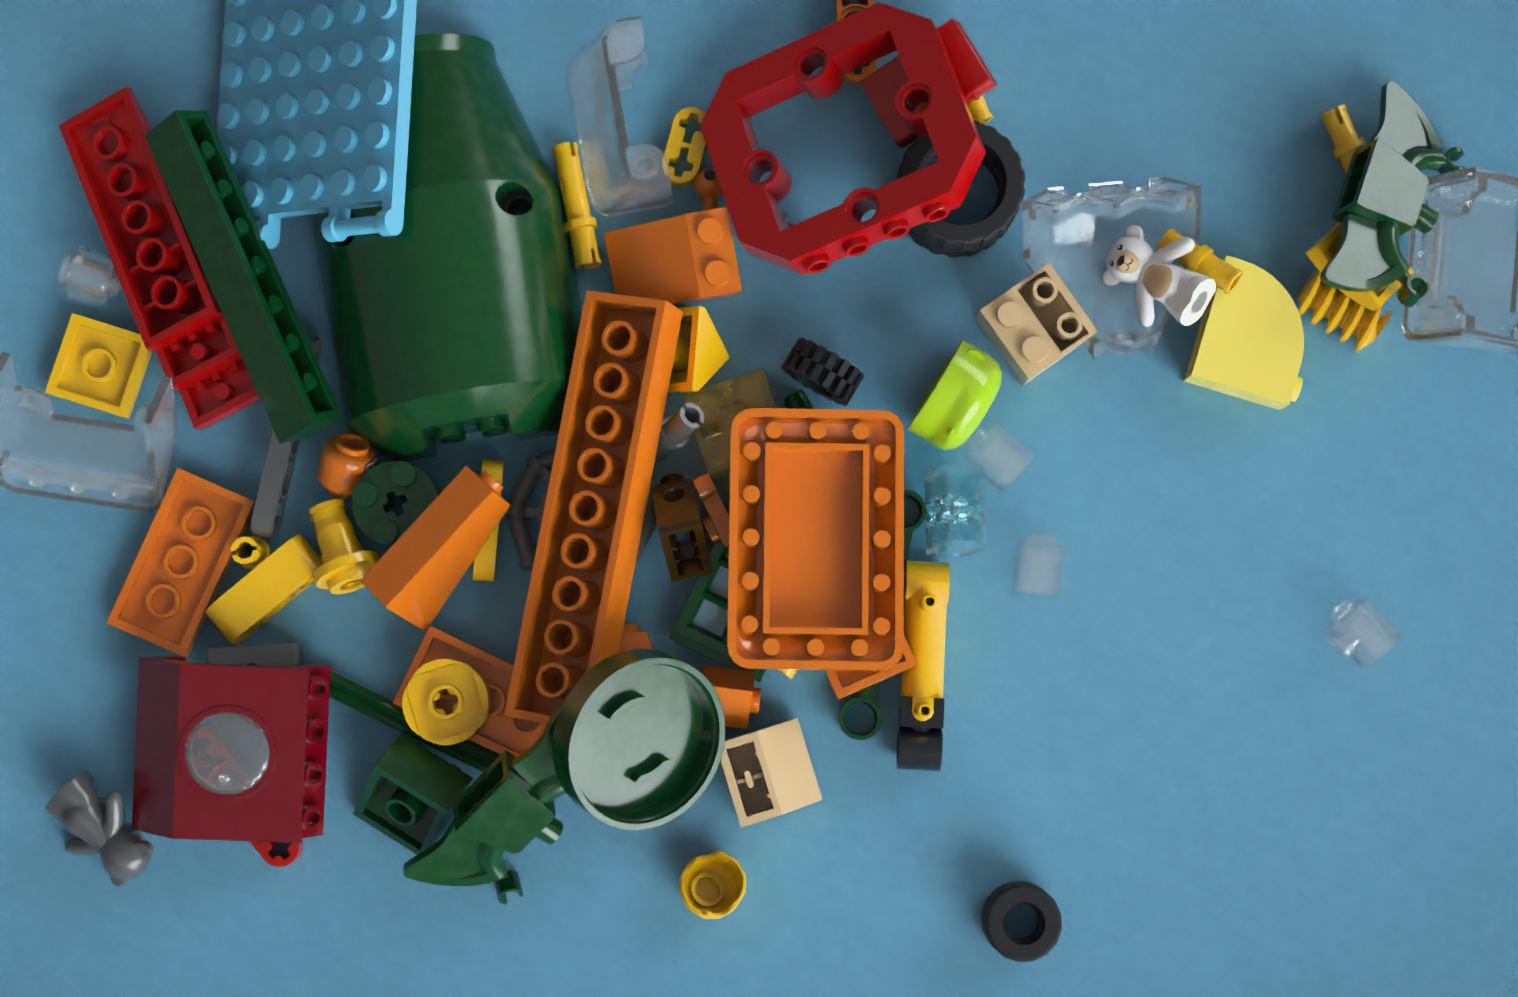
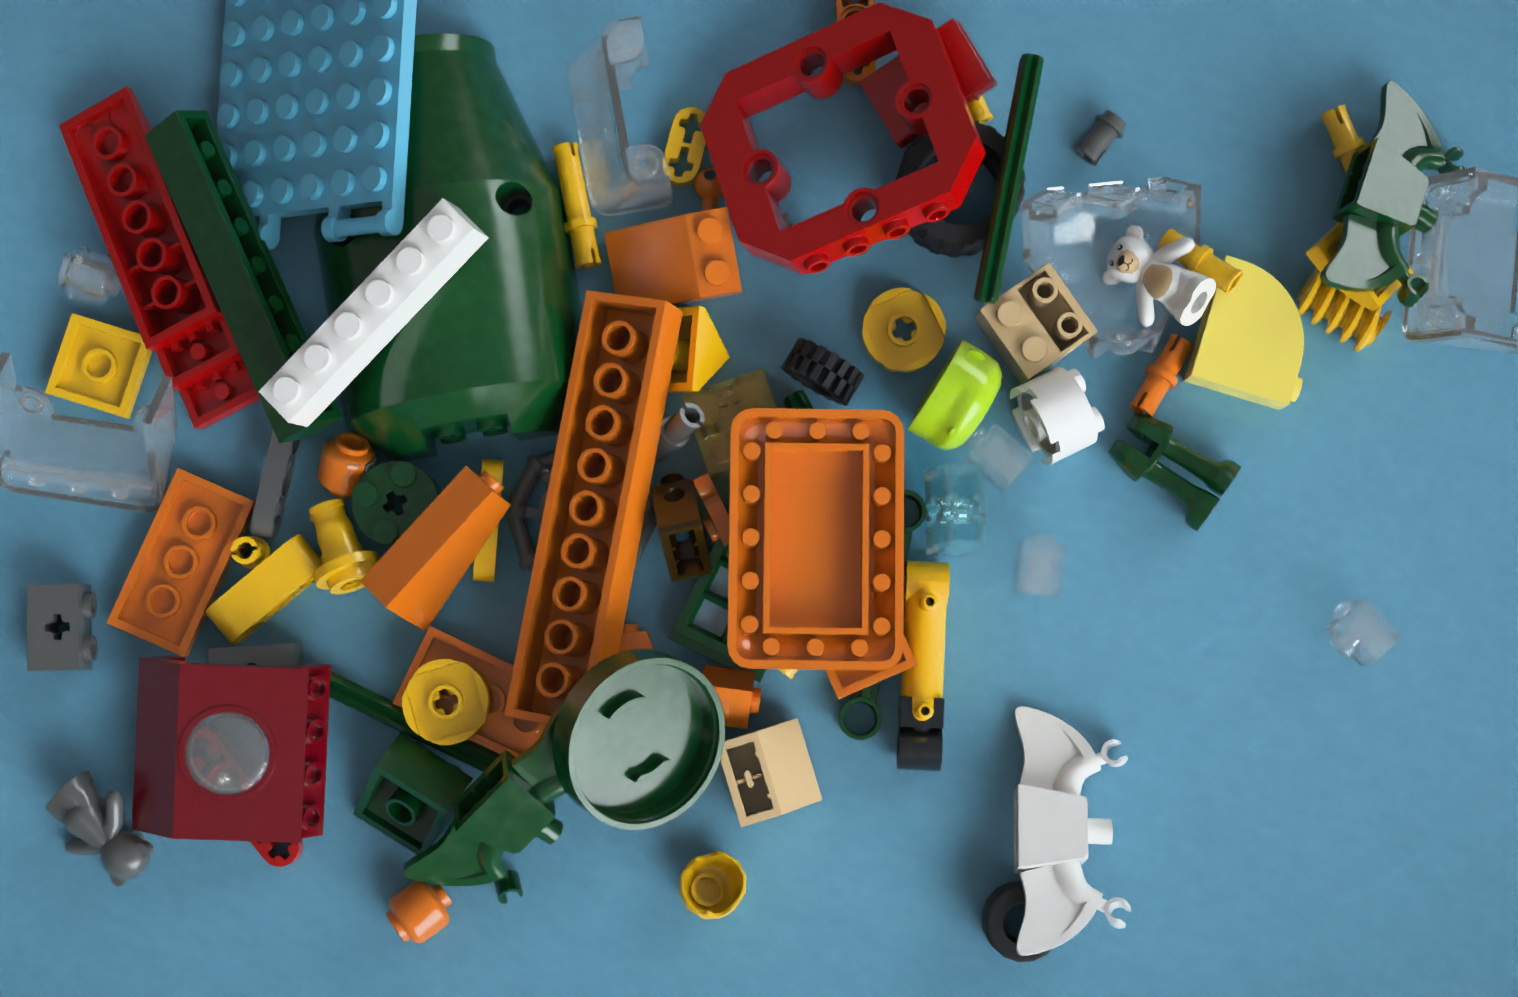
none -> dark grey brick [27,583,98,671]
none -> white brick [258,198,488,427]
none -> orange head [385,880,452,944]
none -> yellow plate [861,287,946,373]
none -> dark green axle [974,53,1044,304]
none -> white brick [1010,367,1105,465]
none -> white torso [1013,706,1132,956]
none -> dark grey pin [1075,110,1126,166]
none -> dark green piece [1108,414,1241,532]
none -> orange pin [1129,334,1194,418]

